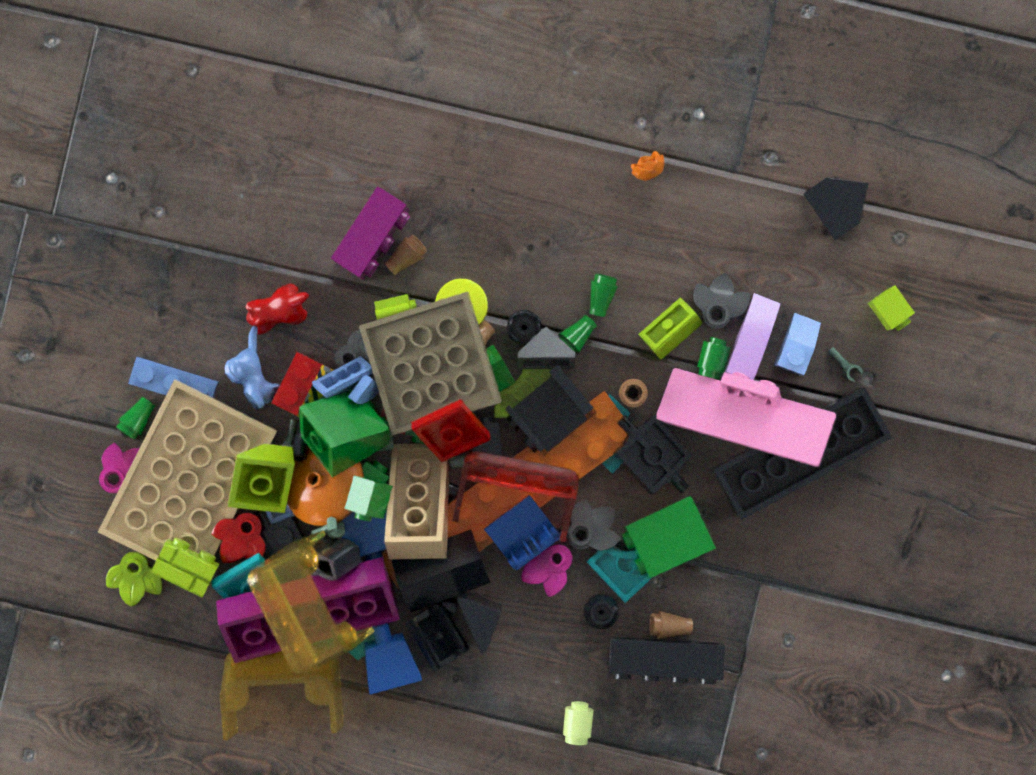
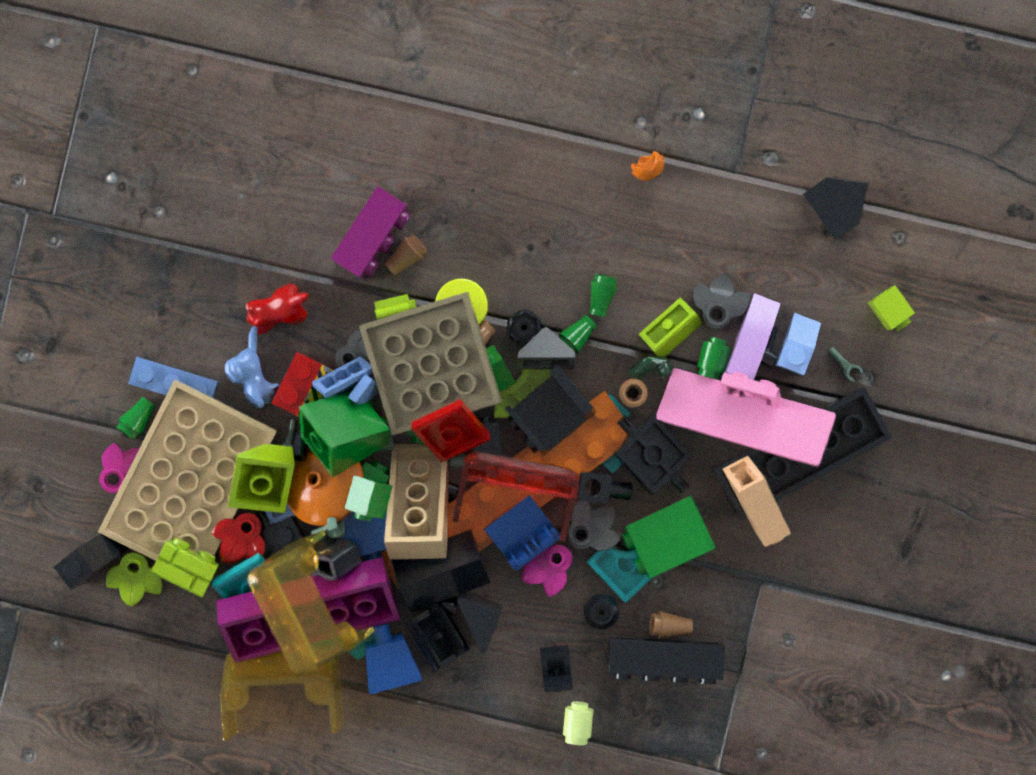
none -> black slope [53,534,129,590]
none -> black bracket [540,645,573,692]
none -> black bracket [577,472,633,504]
none -> clear green arm [629,357,673,380]
none -> light nougat slope [723,456,791,547]
none -> black hand [760,326,778,368]

